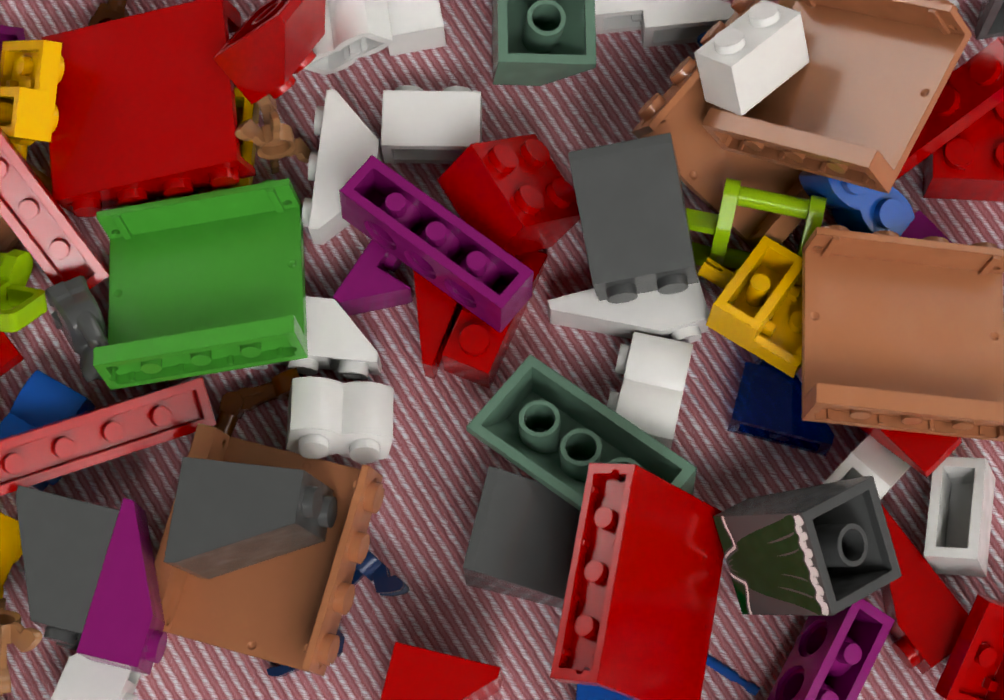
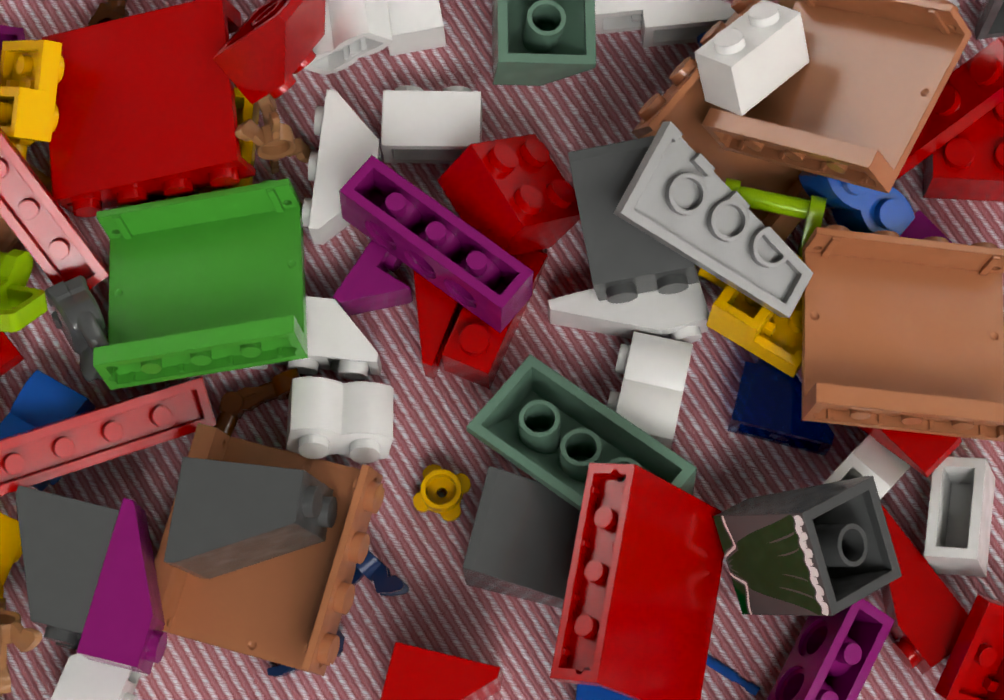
none -> yellow plate [413,464,471,522]
none -> light grey wing [613,121,813,318]

